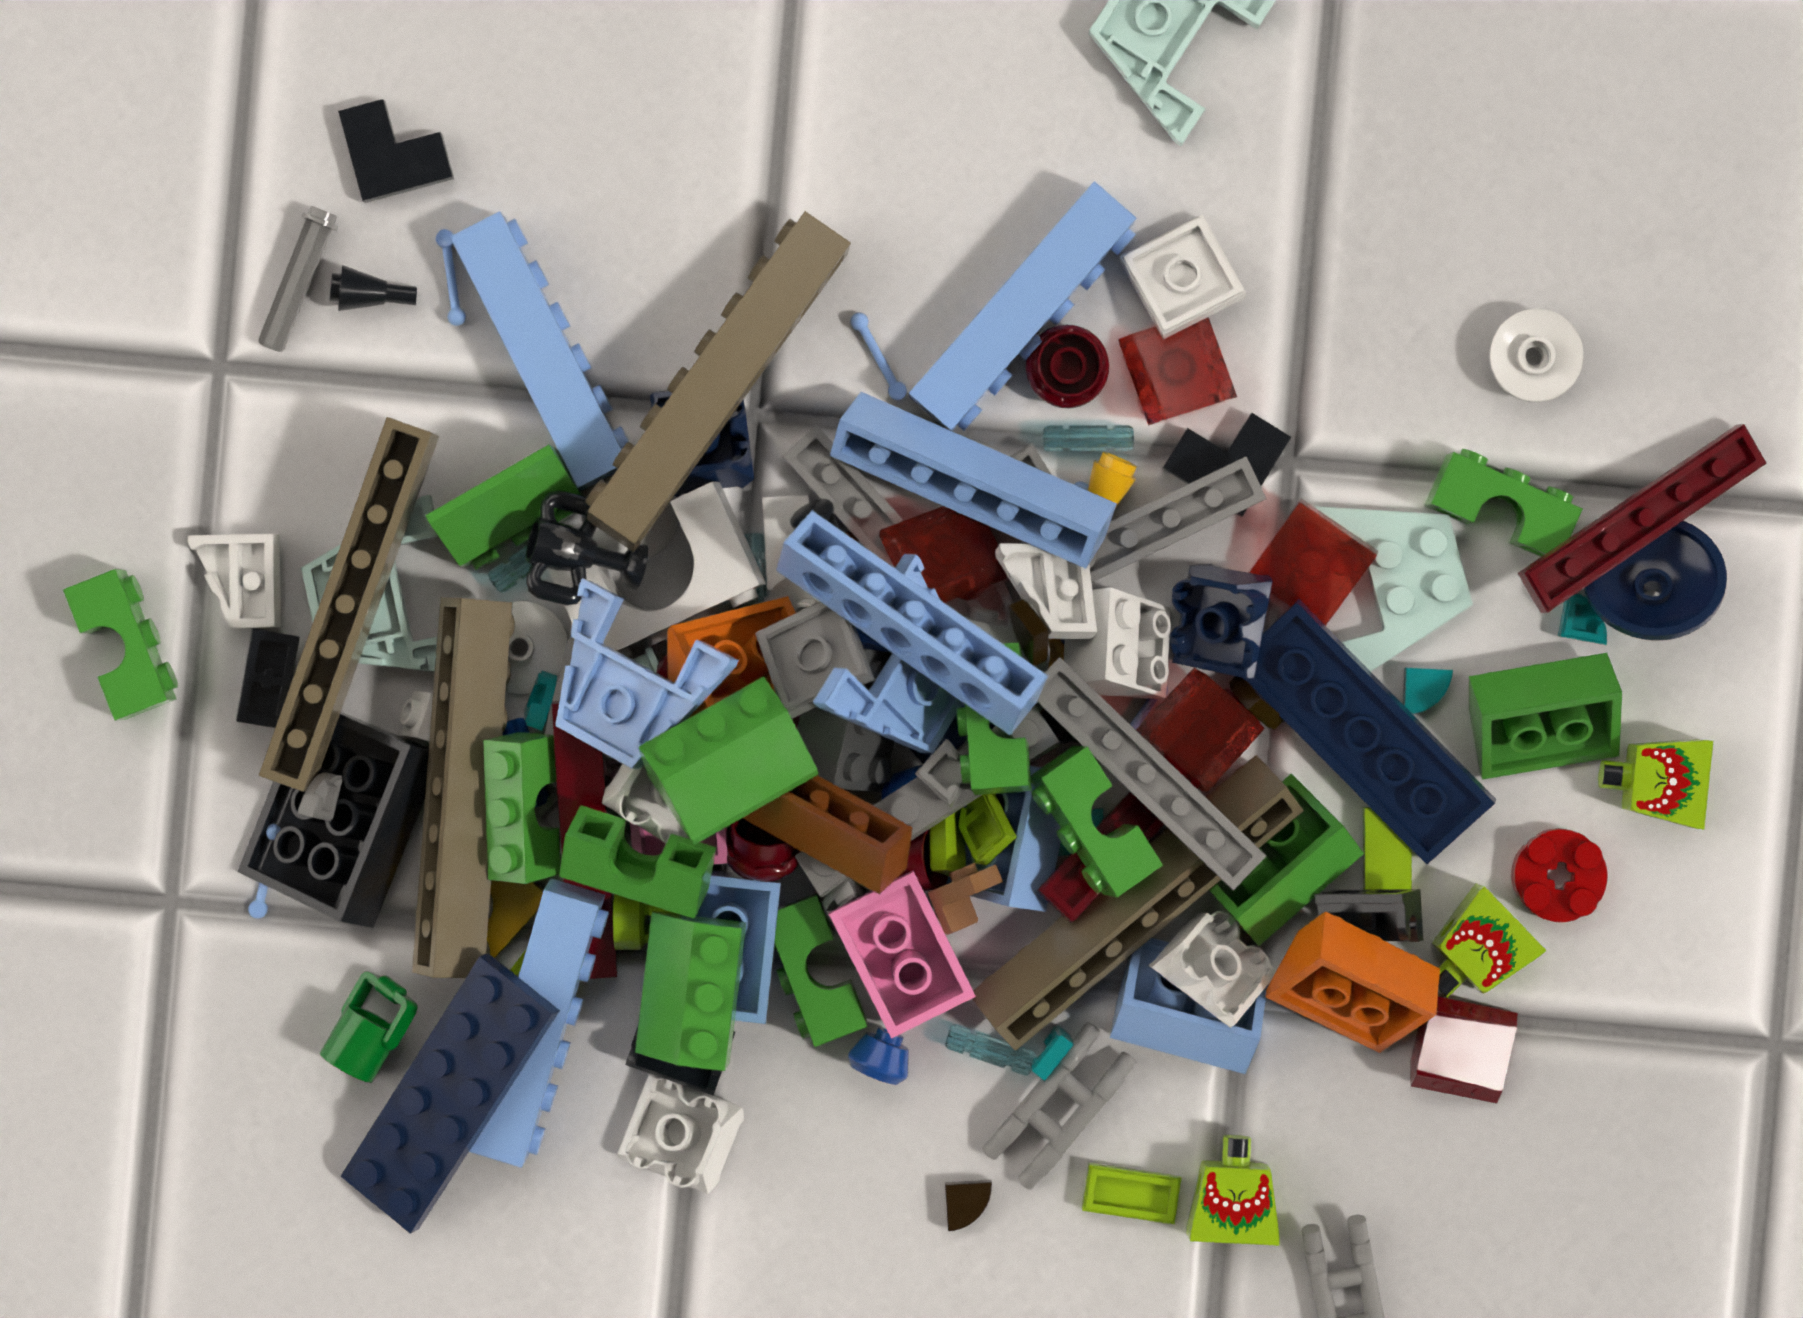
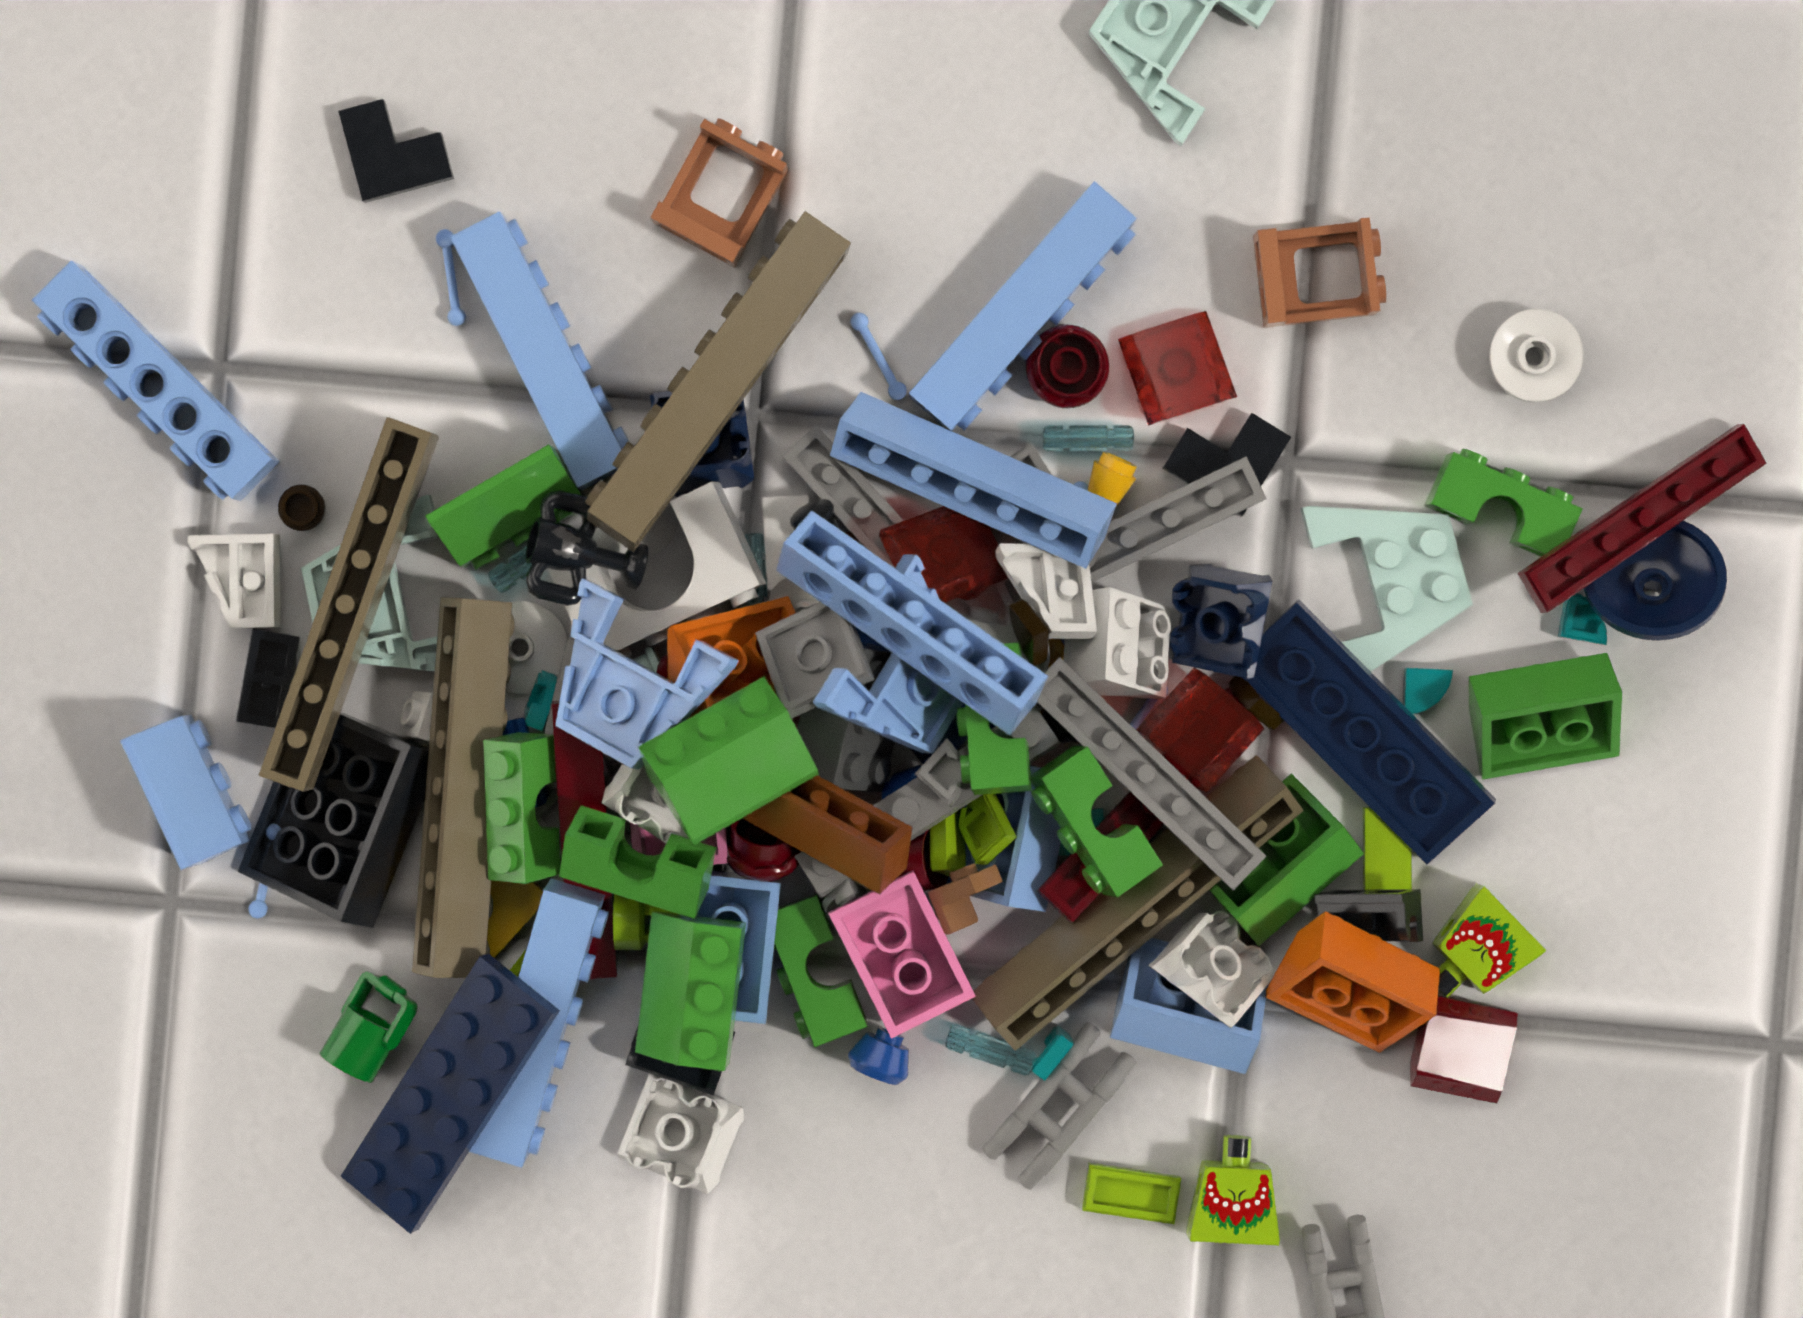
bright green arch [63,569,178,721] -> none
light grey axle [258,206,338,352] -> none
light grey tile [297,772,342,822] -> none
black cone [329,265,417,311] -> none
dark brown tile [945,1180,992,1231] -> none
white plate [1120,215,1246,339] -> none
clear red plate [1248,498,1378,626] -> none
red plate [1511,828,1608,922] -> none
lime torso [1598,739,1713,830] -> none
none -> light blue brick [32,260,280,501]
none -> light blue slope [120,715,251,870]
none -> dark brown plate [278,484,326,531]
none -> nougat window [650,118,788,268]
none -> nougat window [1253,217,1386,328]

